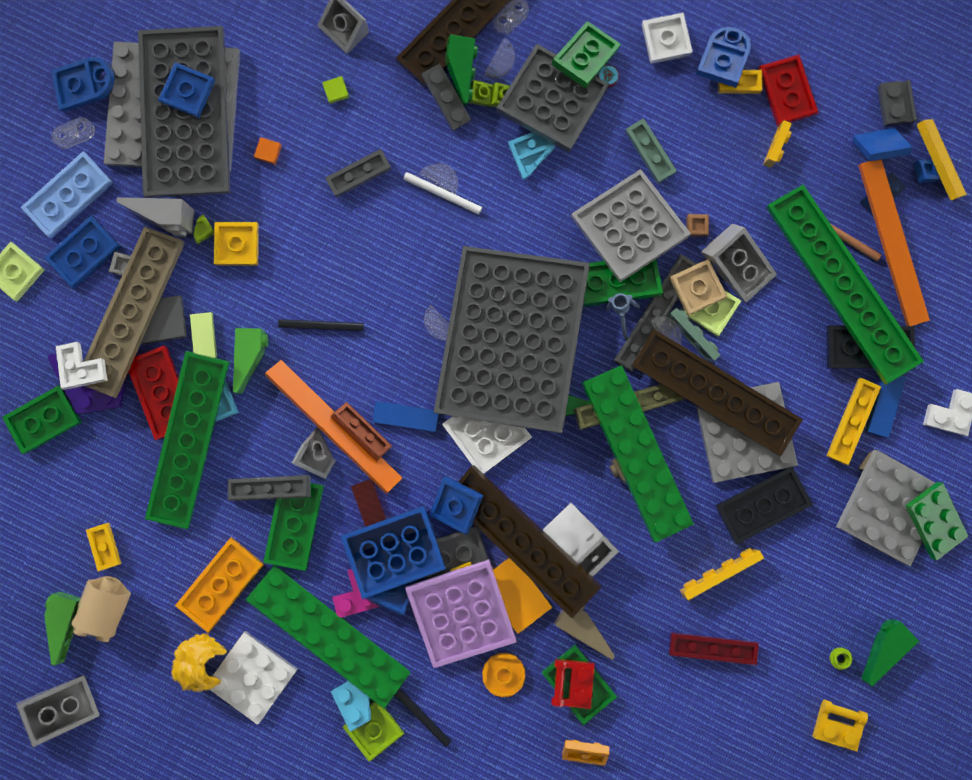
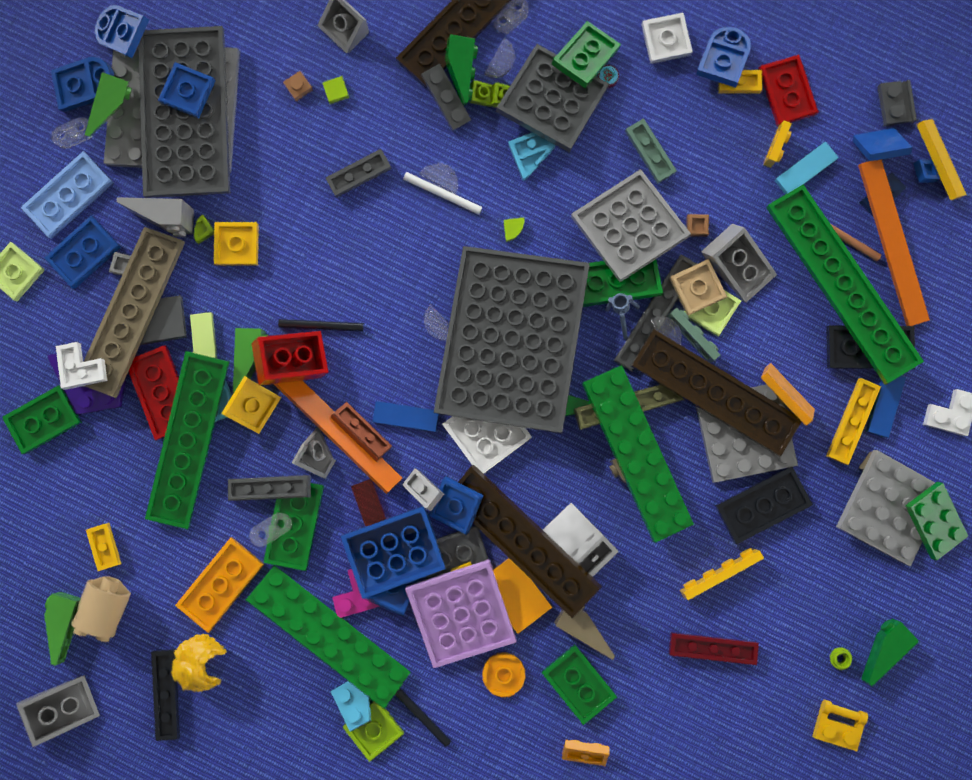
white plate [210,631,298,725] -> none
orange tile [254,137,282,165] -> none
red plate [551,659,595,709] -> none
none -> bright green slope [85,72,132,137]
none -> blue tile [95,5,150,58]
none -> black plate [151,649,180,741]
none -> yellow plate [222,376,281,434]
none -> clear plate [249,513,292,547]
none -> red brick [251,331,329,386]
none -> medium nougat plate [283,71,313,101]
none -> light grey plate [402,468,444,511]
none -> lime tile [503,217,524,242]
none -> light orange tile [761,363,815,425]
none -> medium azure tile [774,141,838,195]

